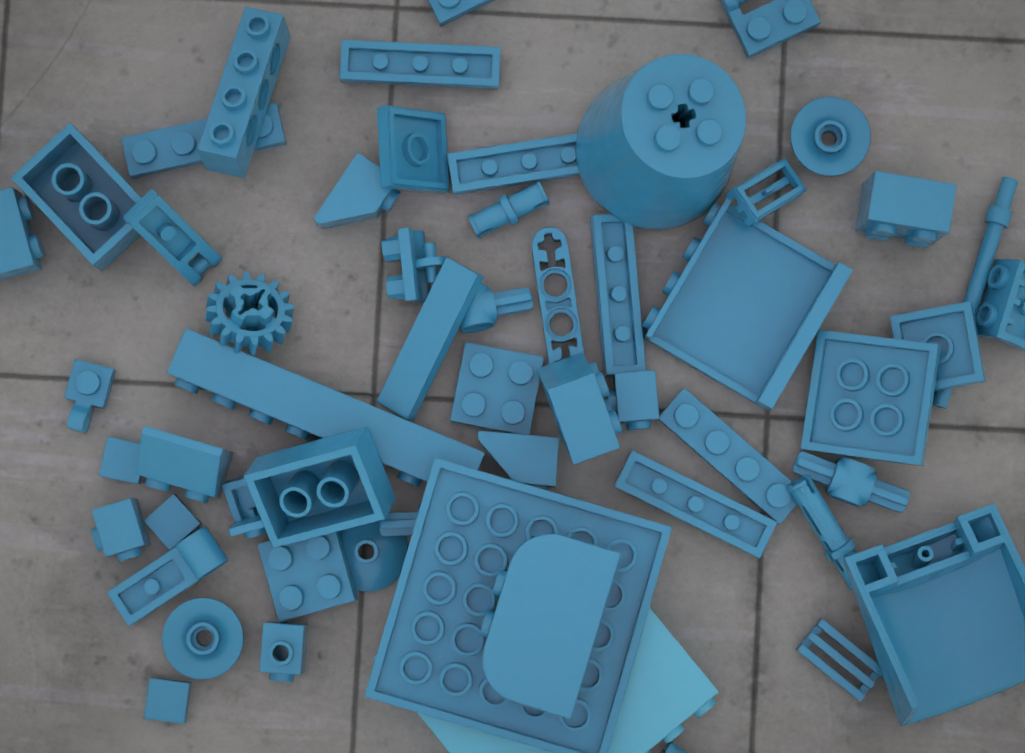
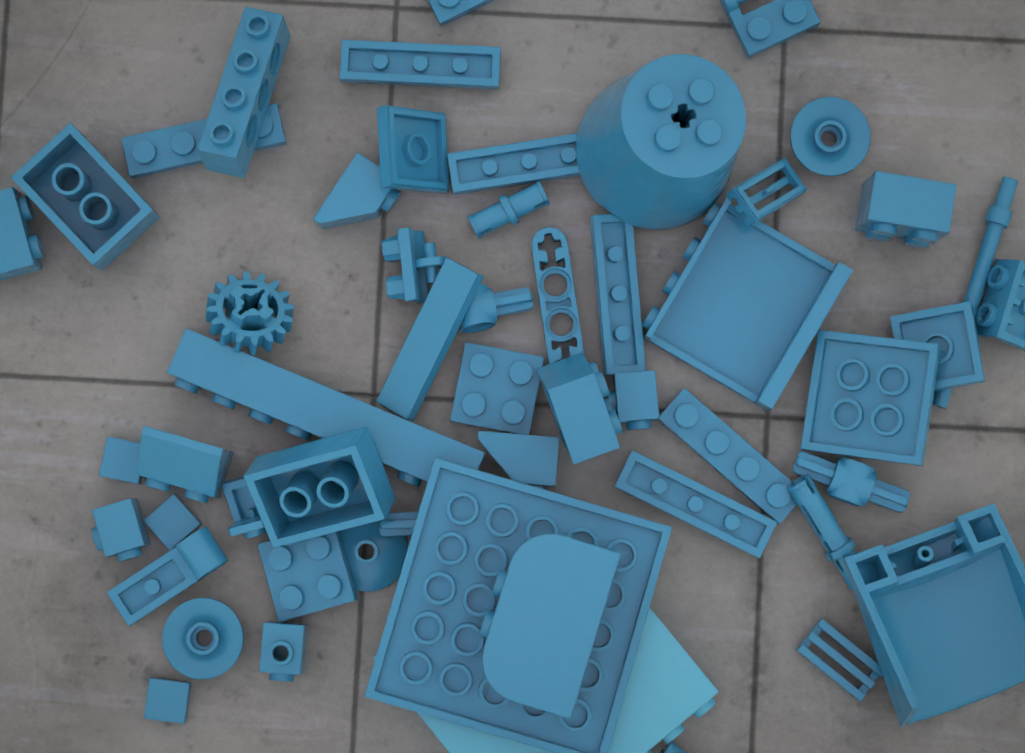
dark azure plate [64,359,116,434] -> none
dark azure plate [123,188,223,287] -> none

